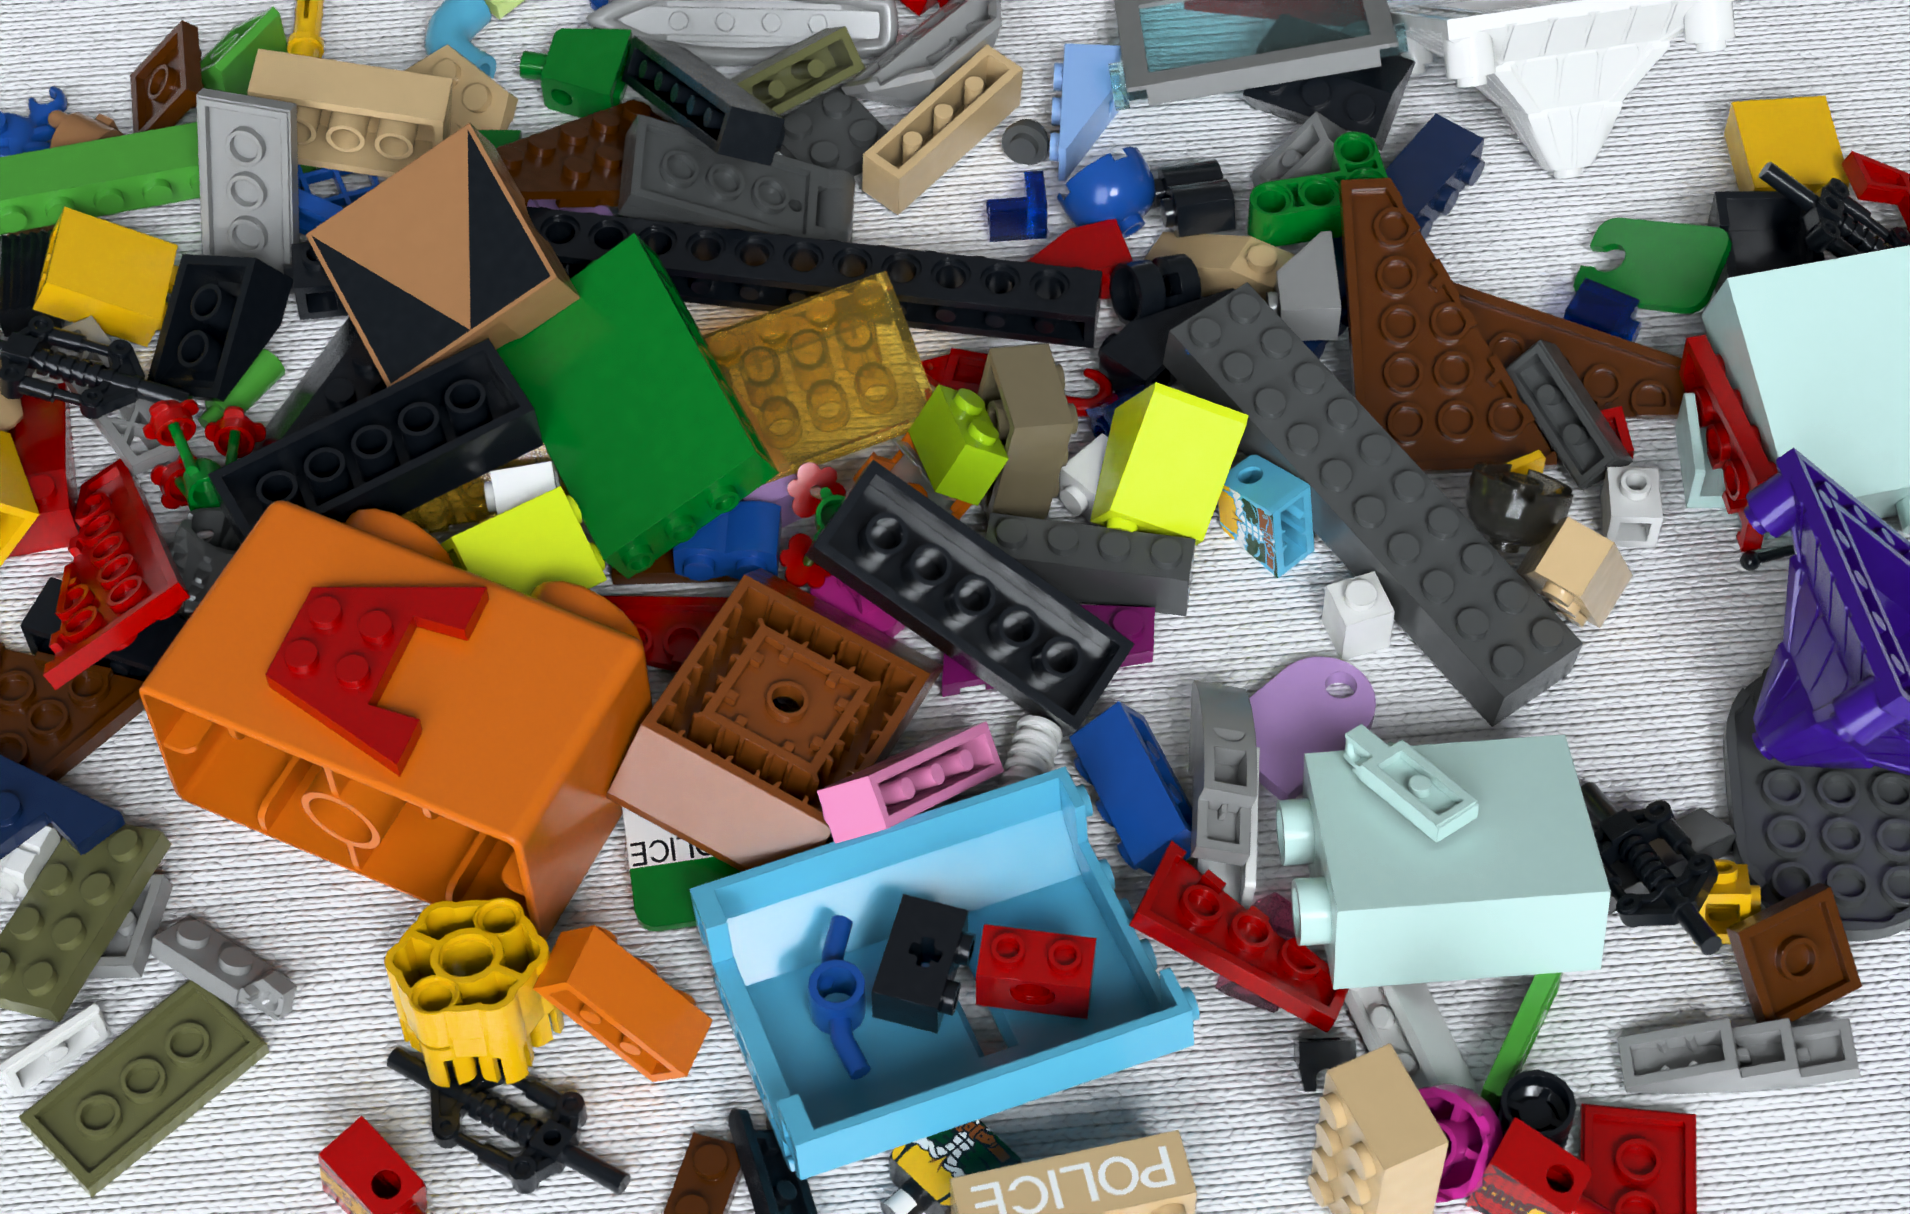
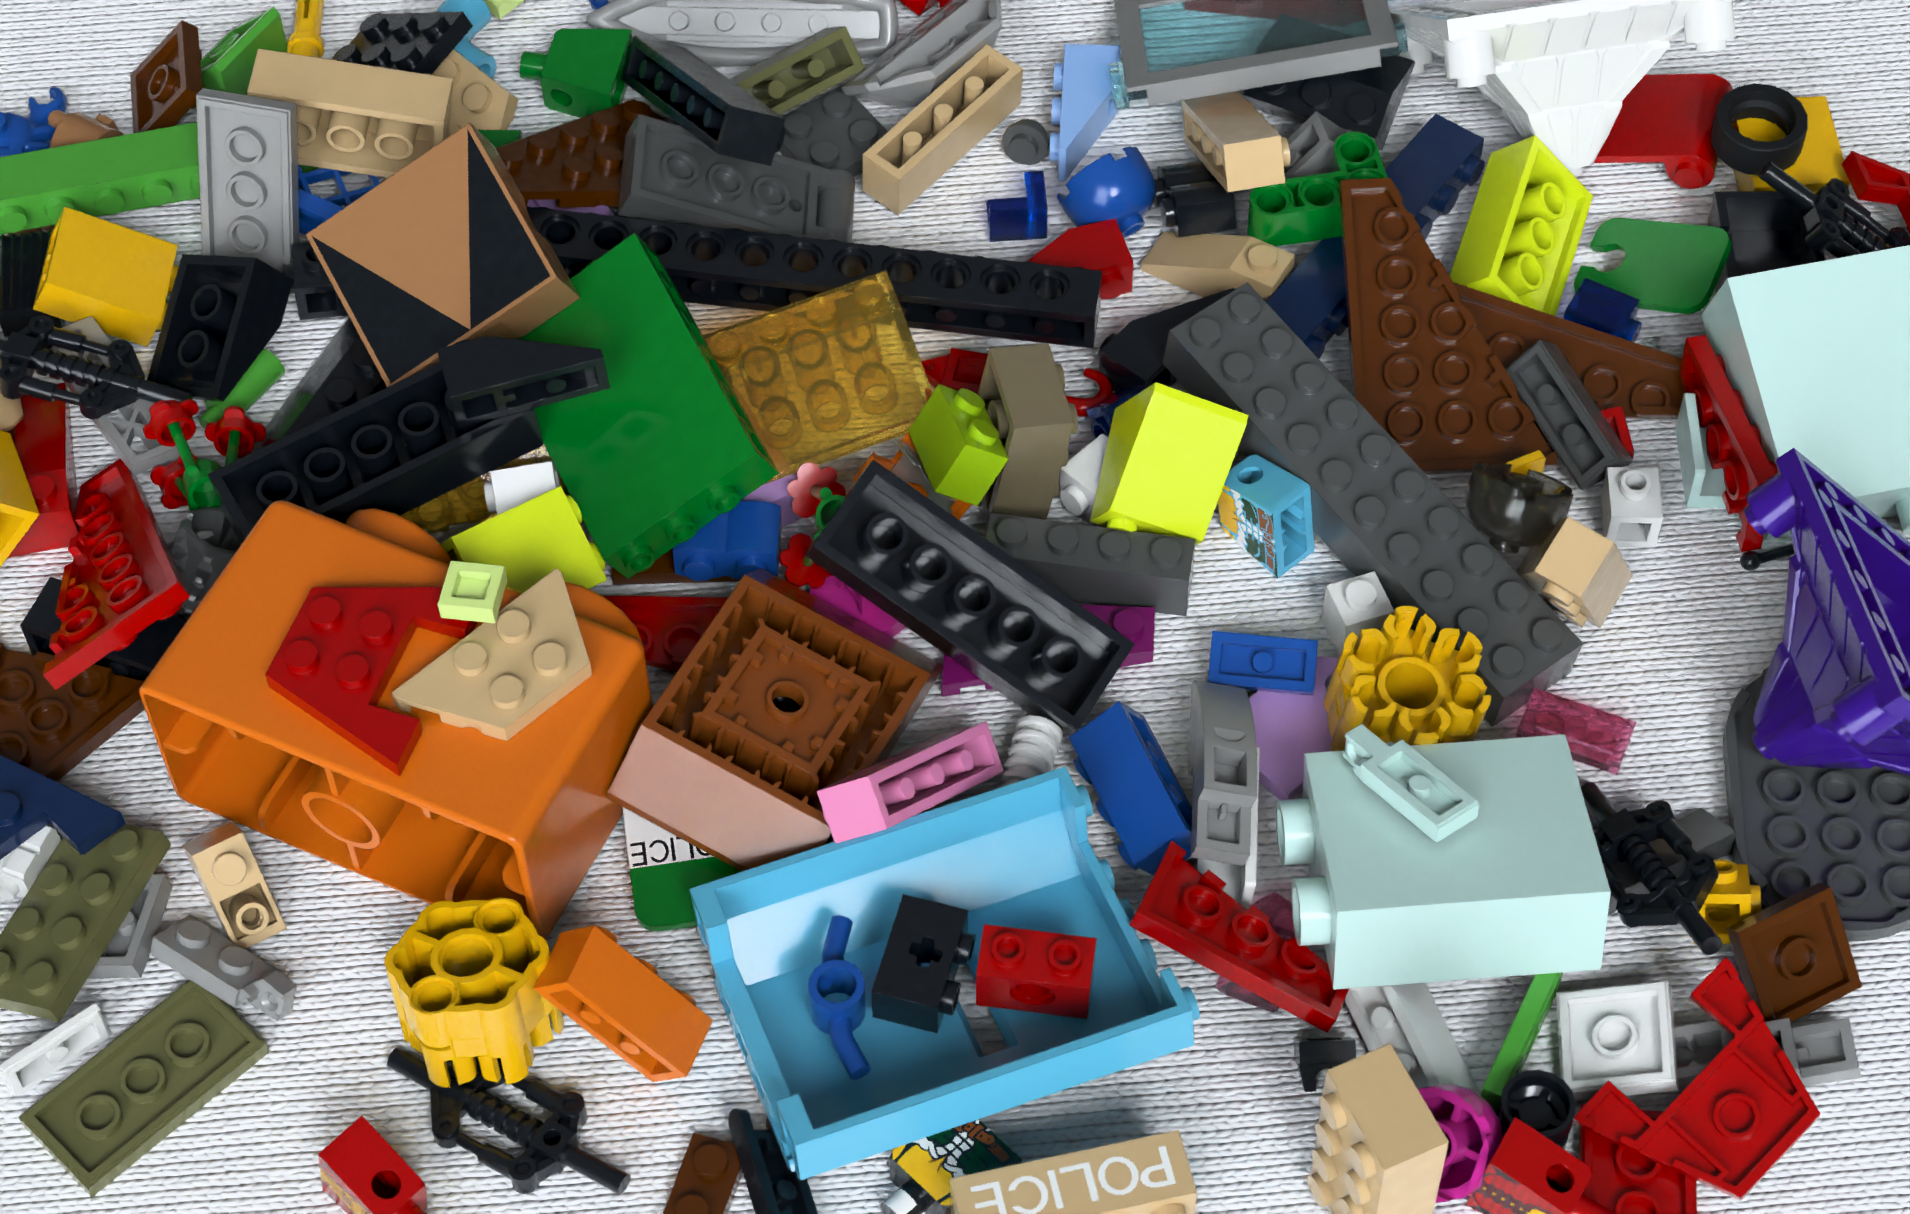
black wheel [1110,254,1202,325] -> none
light grey slope [1266,231,1341,341] -> none
none -> tan slope [182,822,287,949]
none -> black plate [332,11,473,75]
none -> tan wing [392,568,592,741]
none -> black slope [437,336,610,428]
none -> yellowish green plate [438,561,507,623]
none -> tan brick [1181,91,1291,192]
none -> blue panel [1208,631,1318,696]
none -> yellow piece [1323,606,1491,751]
none -> neon yellow slope [1450,135,1593,316]
none -> clear pink plate [1516,688,1636,775]
none -> white tile [1556,980,1679,1101]
none -> red wing [1573,957,1821,1201]
none -> red door [1594,73,1733,189]
none -> black tyre [1711,84,1808,175]

